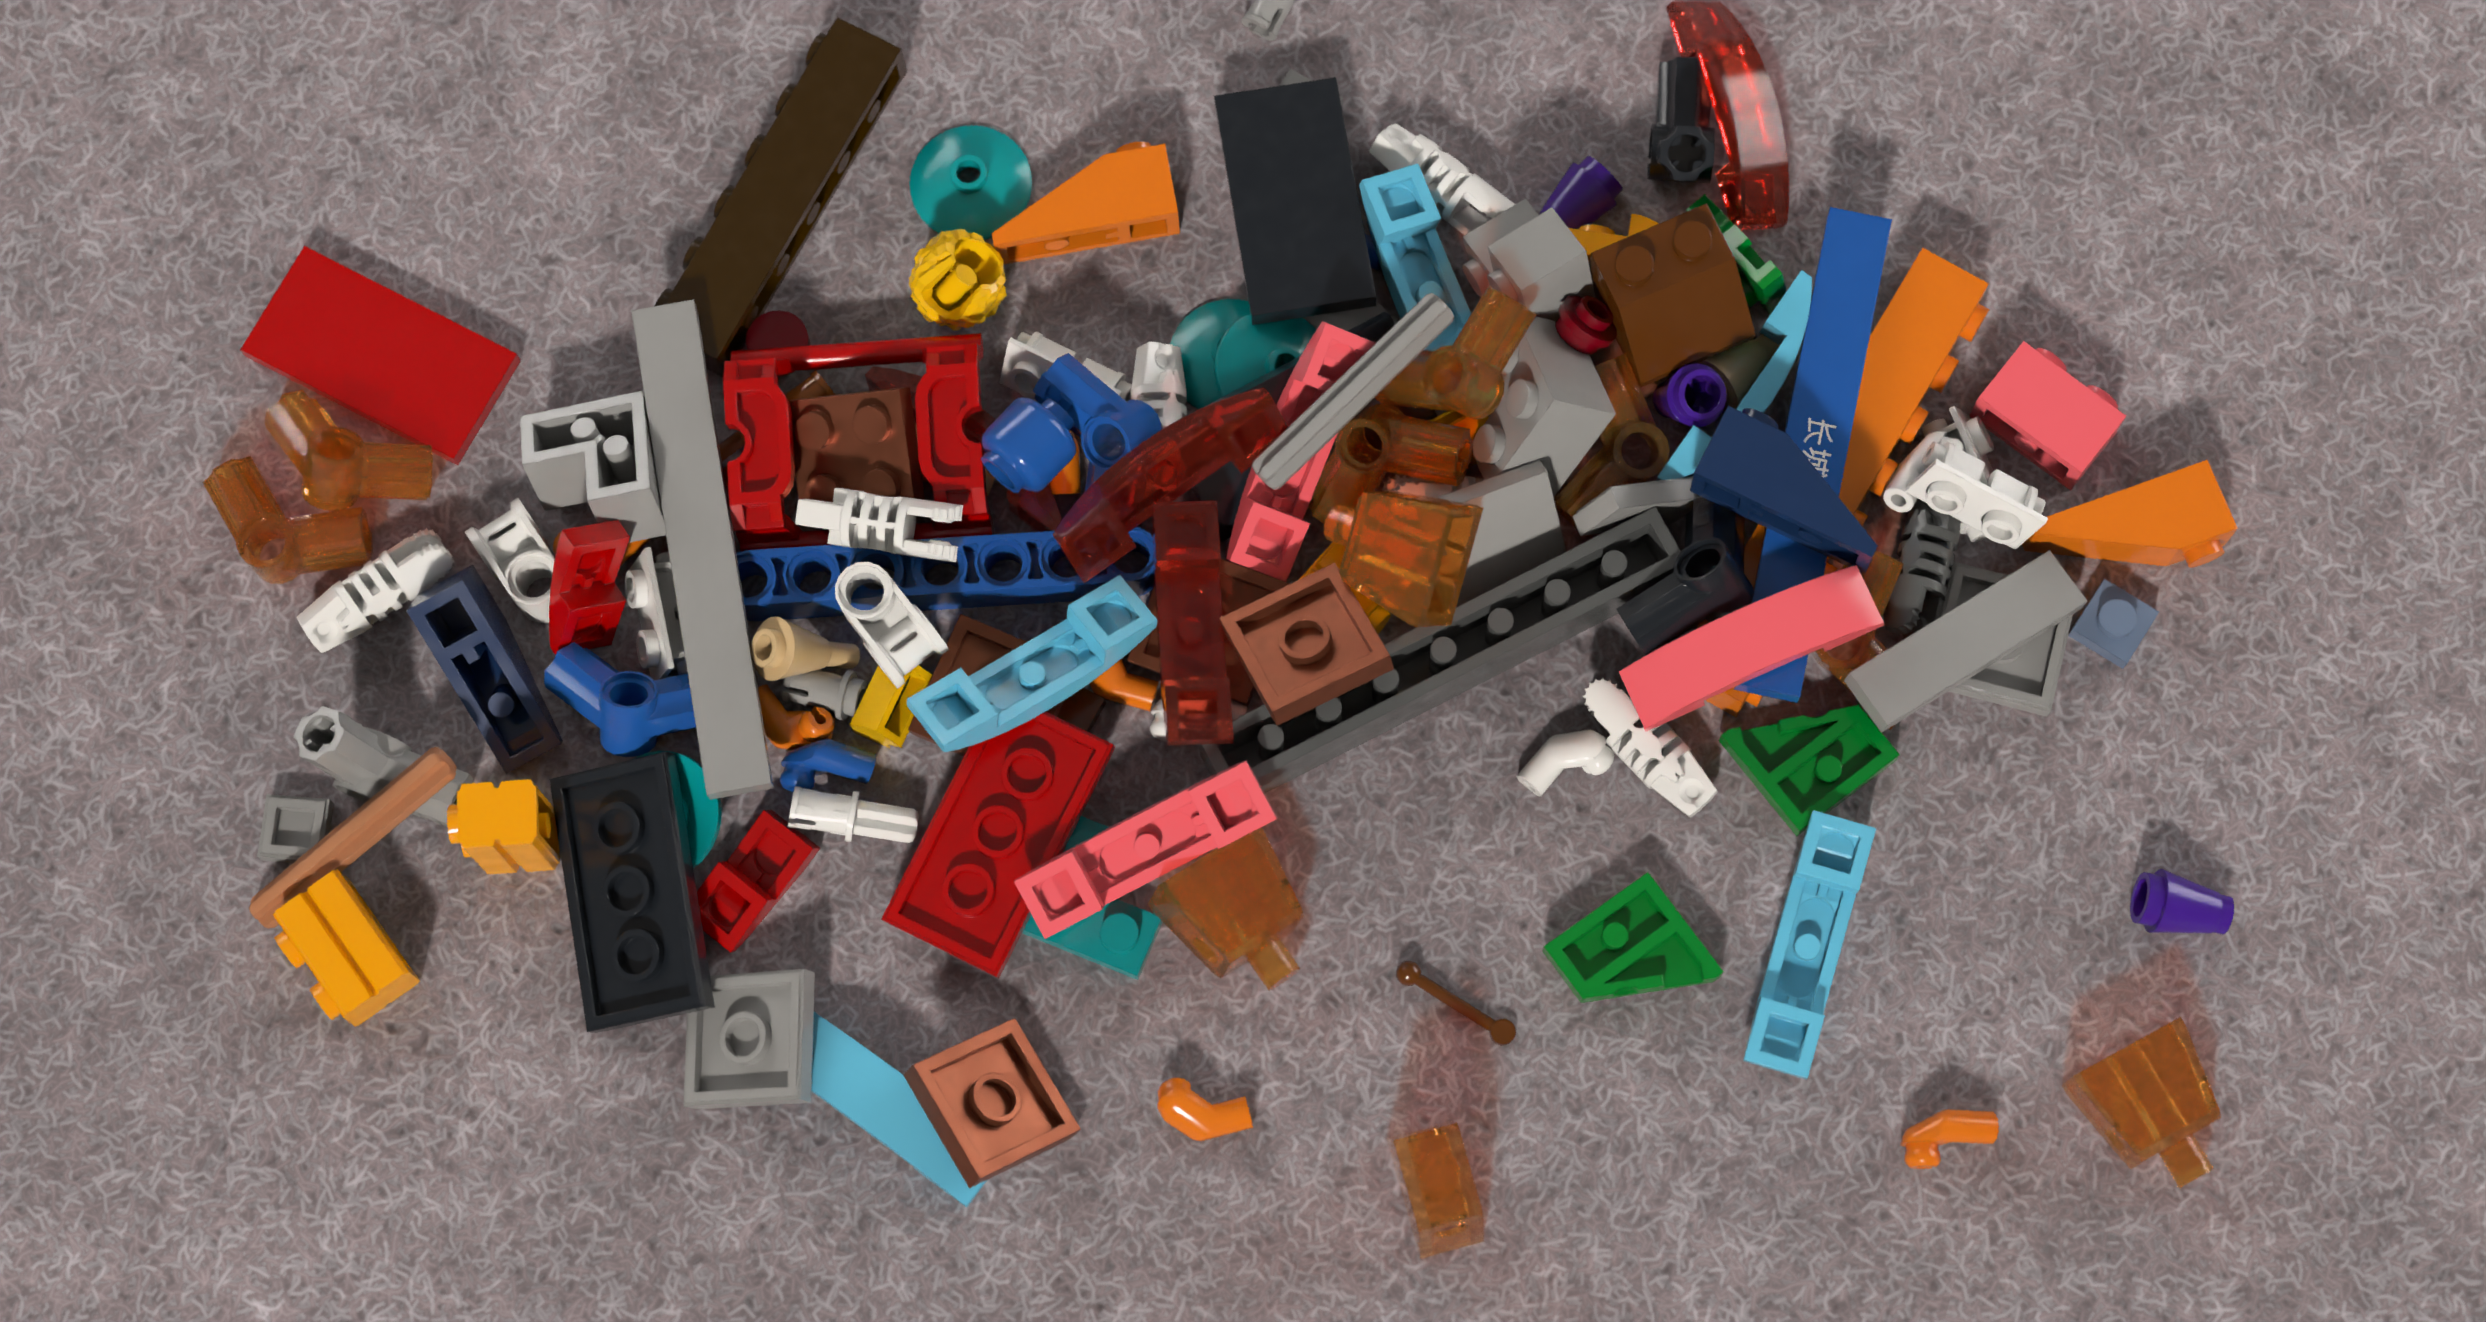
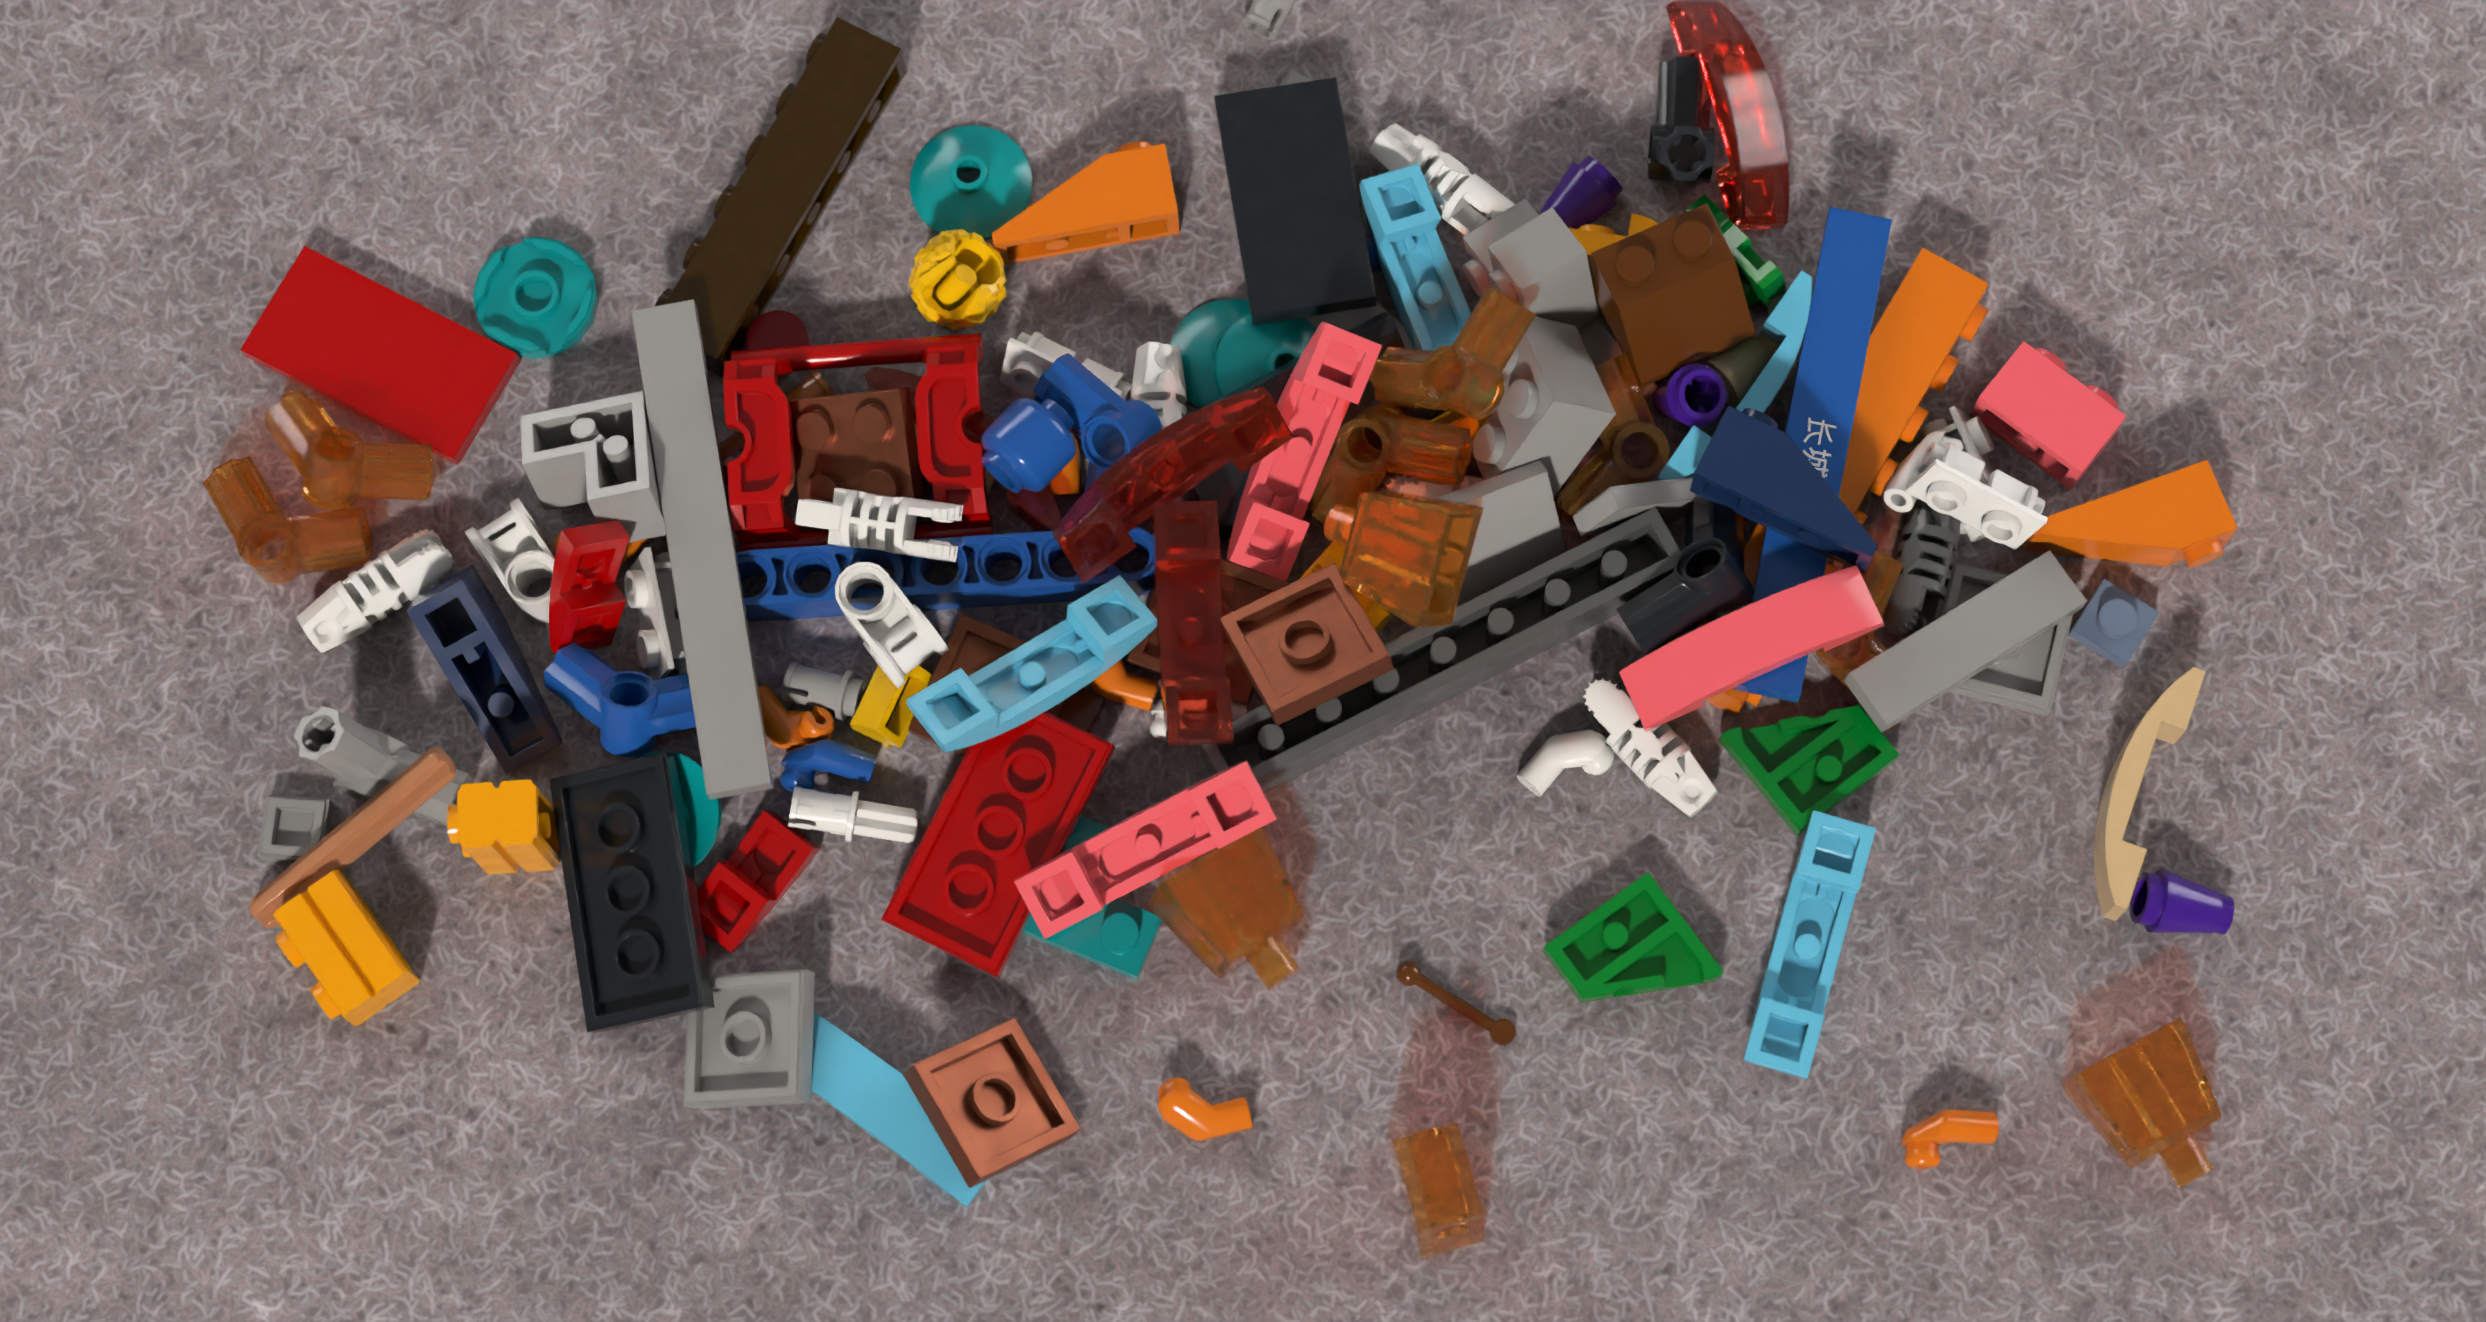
tan cone [751,617,860,681] -> none
light grey axle [1251,293,1454,490] -> none
dark red plate [1555,296,1617,355] -> none
none -> teal tile [472,236,599,359]
none -> tan slope [2094,667,2206,921]

